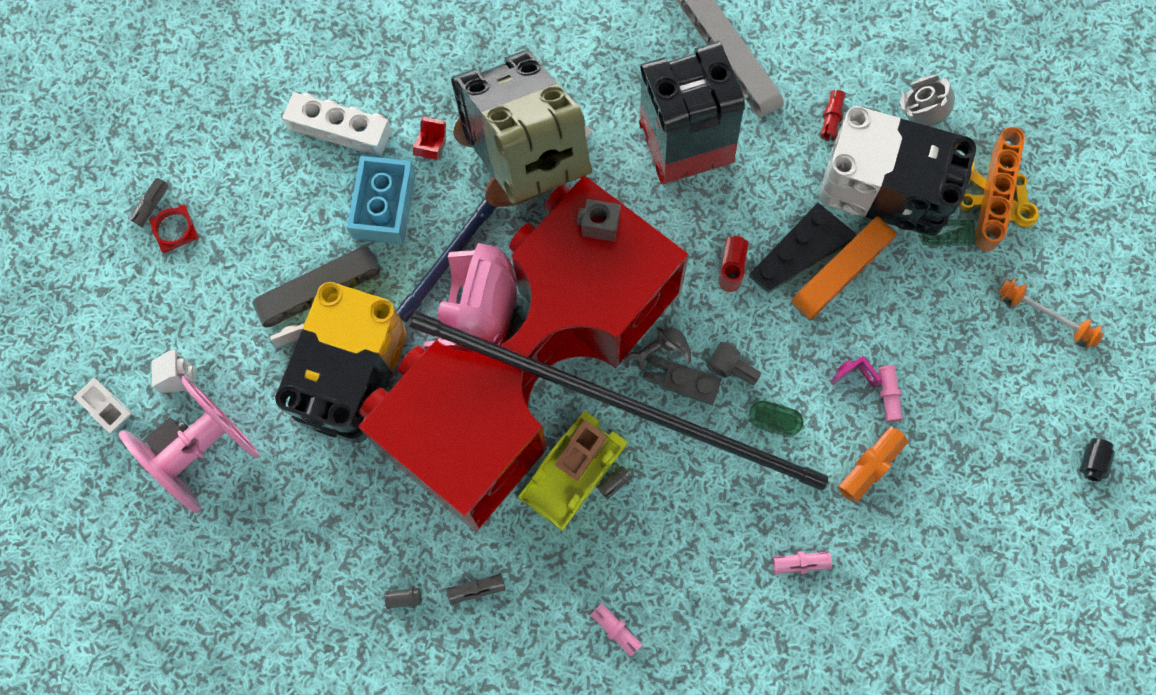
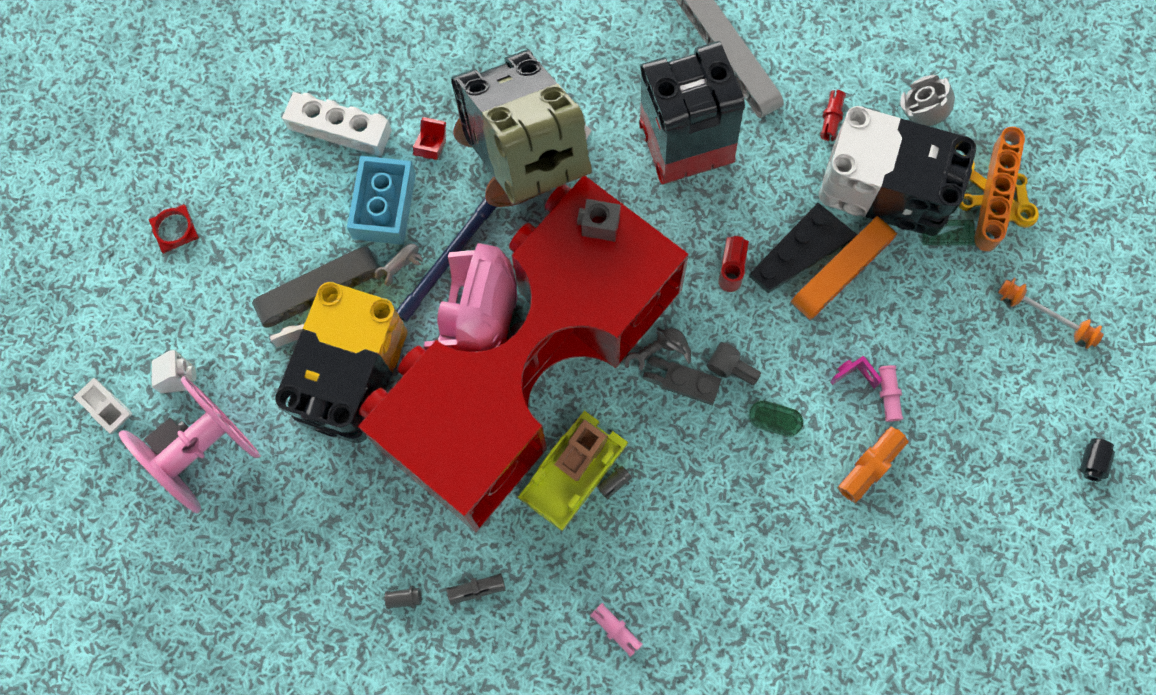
dark grey axle [128,178,169,228] -> none
black piece [409,310,828,491] -> none
bright pink pin [772,551,832,575] -> none
none -> light grey piece [375,243,423,286]

